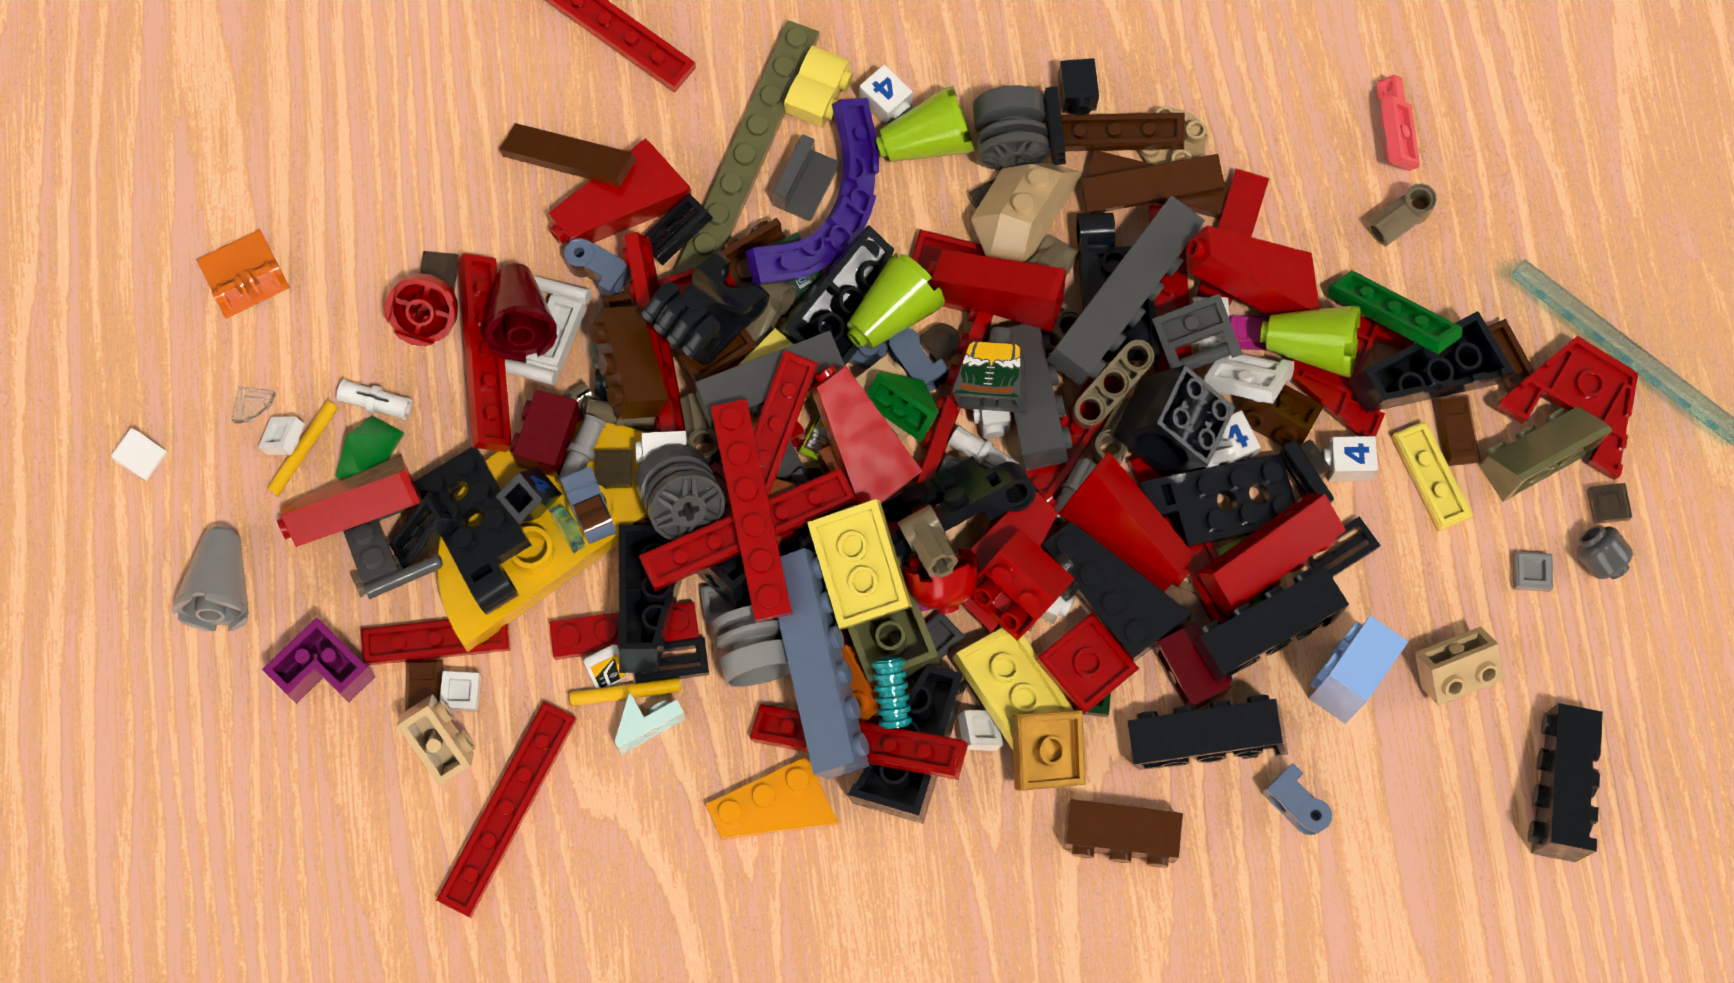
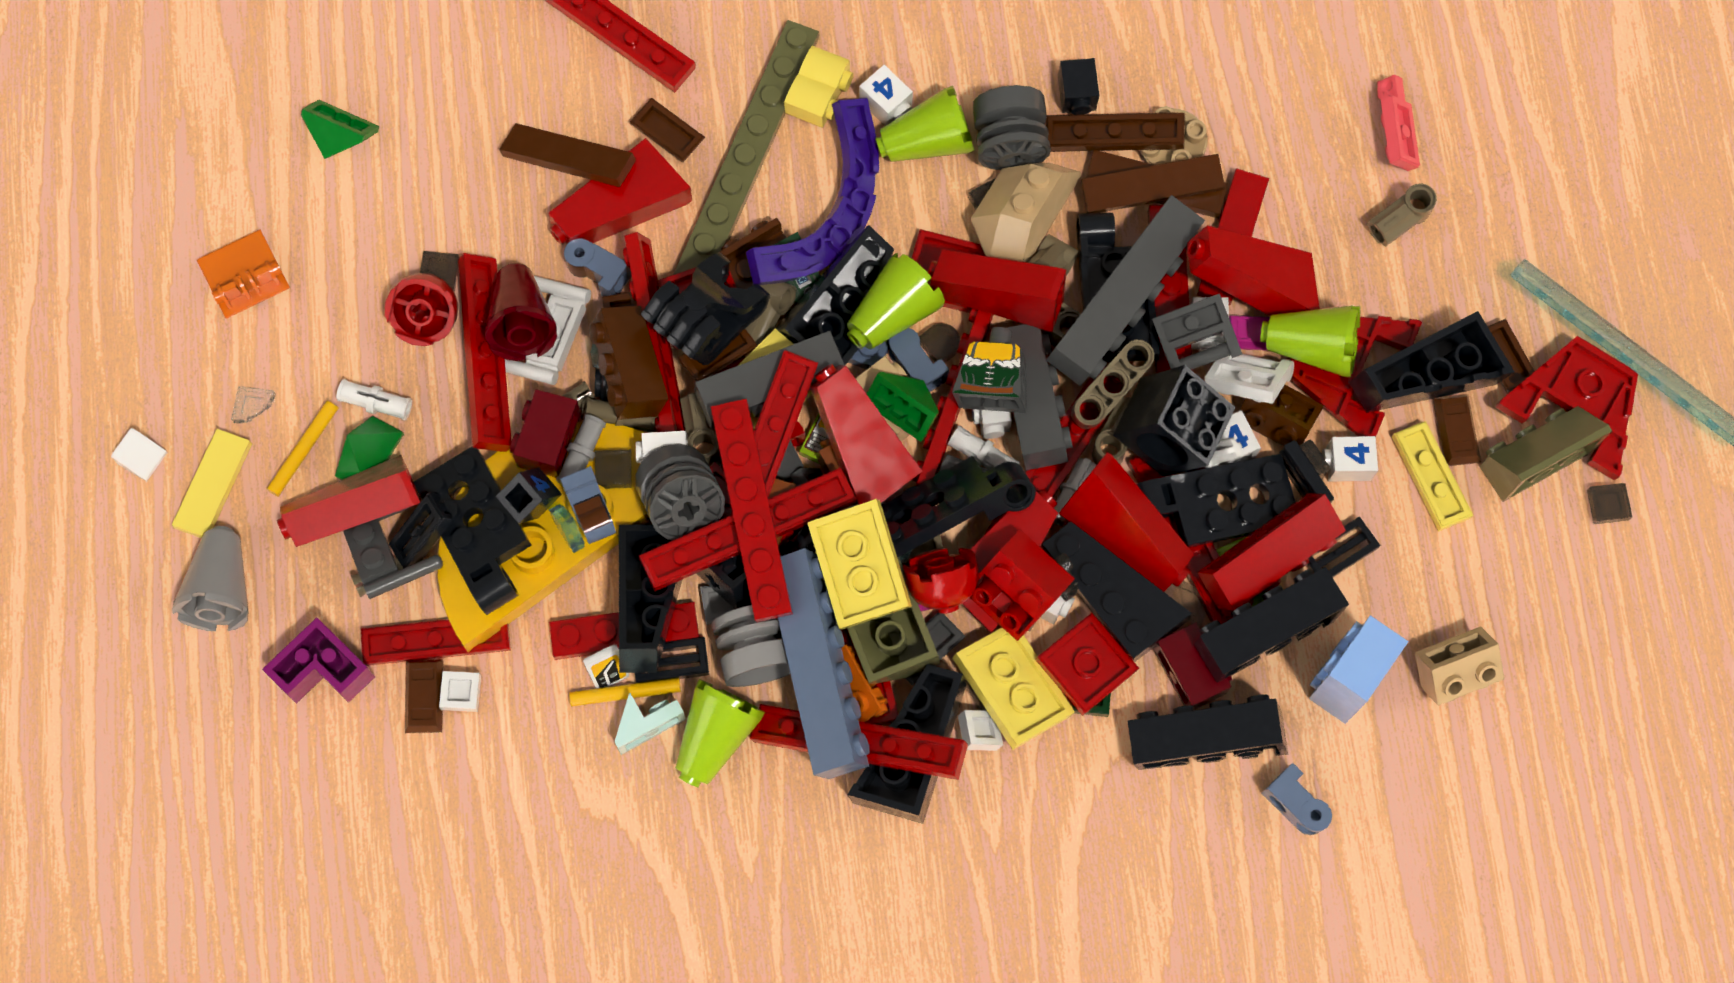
white plate [258,417,305,455] -> none
tan brick [396,694,475,786] -> none
red tile [436,701,577,919] -> none
black tile [644,193,713,266] -> none
light orange wing [705,756,839,840] -> none
dark grey panel [772,134,839,221] -> none
teal piece [872,656,912,729] -> none
dark tan piece [897,505,958,578] -> none
pearl gold tile [1012,710,1085,791] -> none
black tile [1044,86,1066,165] -> none
reddish brown brick [1063,799,1183,868] -> none
green tile [1328,270,1462,354] -> none
light grey tile [1513,552,1553,592] -> none
black wedge [1528,703,1603,862] -> none
dark grey head [1577,525,1633,579] -> none
none -> light yellow tile [172,429,252,538]
none -> green slope [301,100,379,159]
none -> reddish brown tile [630,98,705,163]
none -> lime cone [675,679,765,788]

